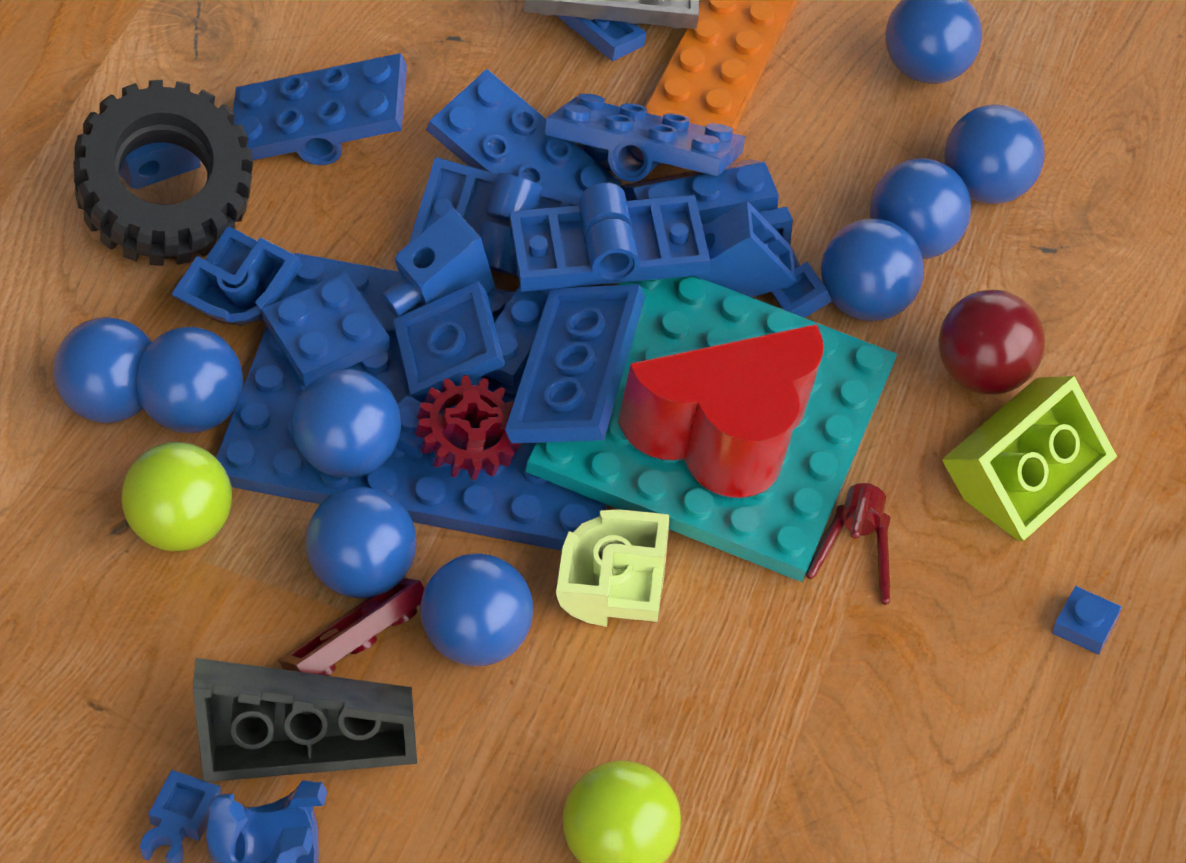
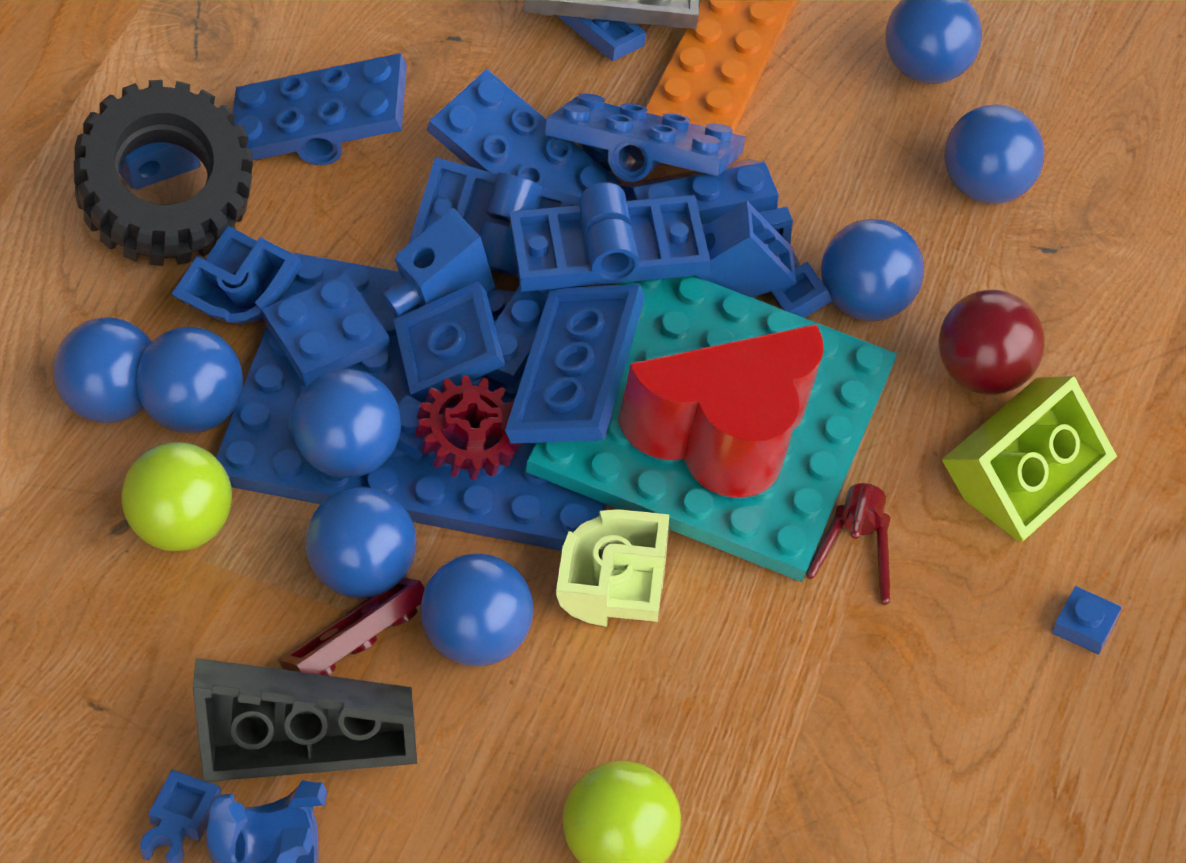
blue piece [870,158,971,259] -> none

